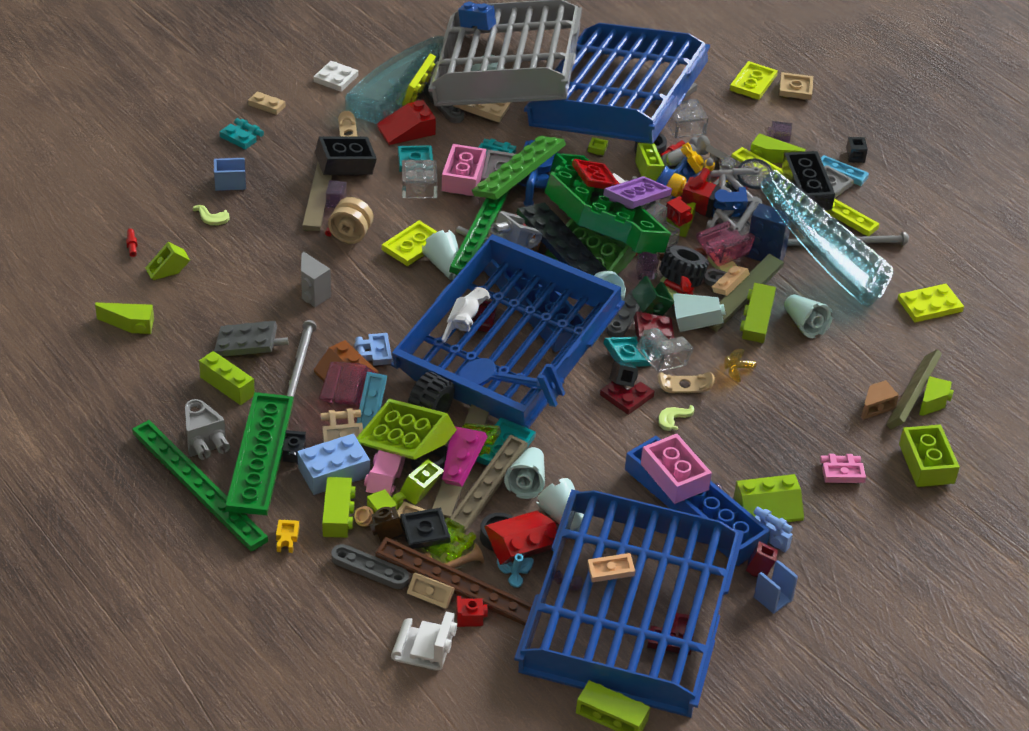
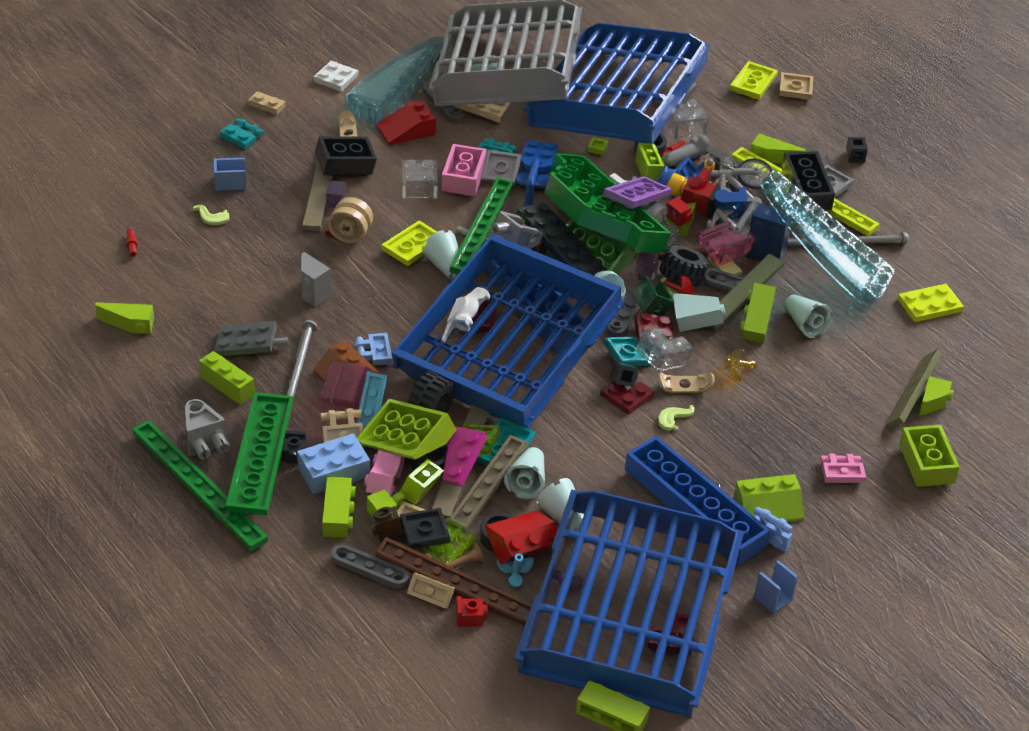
lime slope [146,242,190,280] -> none
yellow plate [276,520,300,553] -> none
light nougat plate [354,506,375,527] -> none
white piece [391,612,457,670] -> none
teal plate [398,145,434,172] -> none
neon yellow plate [402,53,436,106] -> none
blue brick [458,2,496,31] -> none
blue piece [459,358,565,407] -> none
bright green plate [472,136,566,200] -> none
red tile [572,159,619,189] -> none
light nougat plate [587,553,635,582] -> none
bright pink brick [641,434,712,504] -> none
yellow plate [681,142,704,174] -> none
light nougat plate [712,265,750,296] -> none
dark red brick [746,541,778,577] -> none
brick [767,121,792,143] -> none
medium azure tile [821,155,869,186] -> none
medium nougat slope [861,380,899,420] -> none

